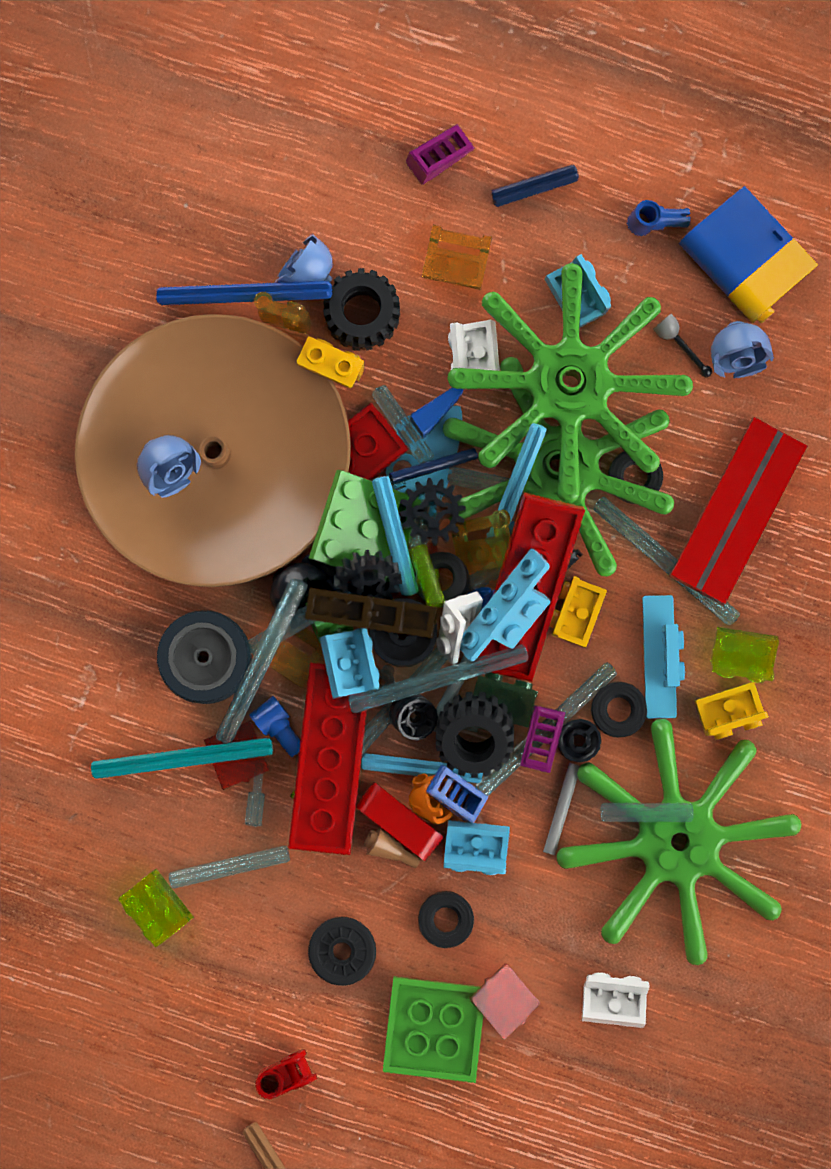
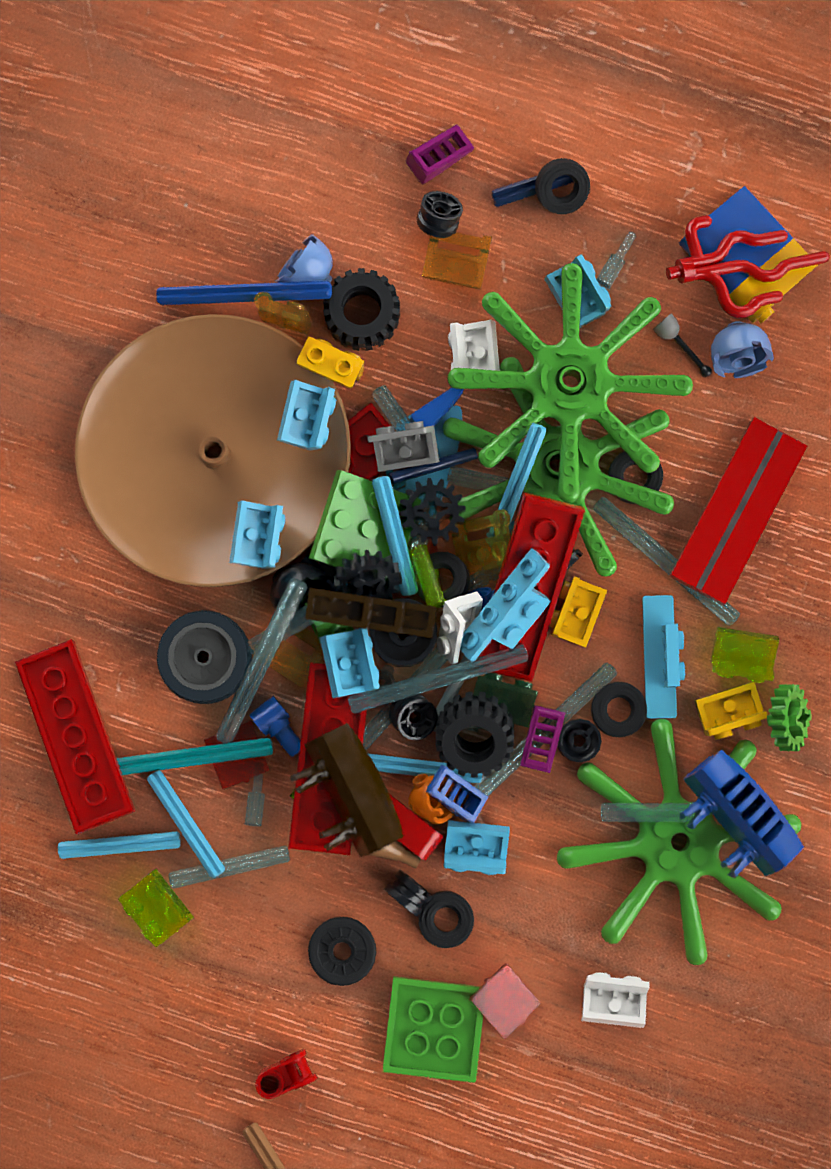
medium blue cylinder [137,435,201,498] -> none
light grey bar [543,763,580,855] -> none
blue pin [627,200,691,236] -> none
none -> red tile [15,639,136,835]
none -> medium azure axle [58,831,181,859]
none -> medium azure axle [147,770,225,878]
none -> medium azure bracket [229,501,285,569]
none -> medium azure bracket [277,380,336,451]
none -> dark brown piece [291,723,404,857]
none -> light grey bracket [367,421,440,472]
none -> black wheel [384,869,433,916]
none -> black wheel [416,191,463,238]
none -> black tyre [535,158,590,214]
none -> clear light blue axle [597,232,636,290]
none -> red plant [666,215,830,318]
none -> blue piece [679,750,804,878]
none -> bright green gear [767,684,811,751]

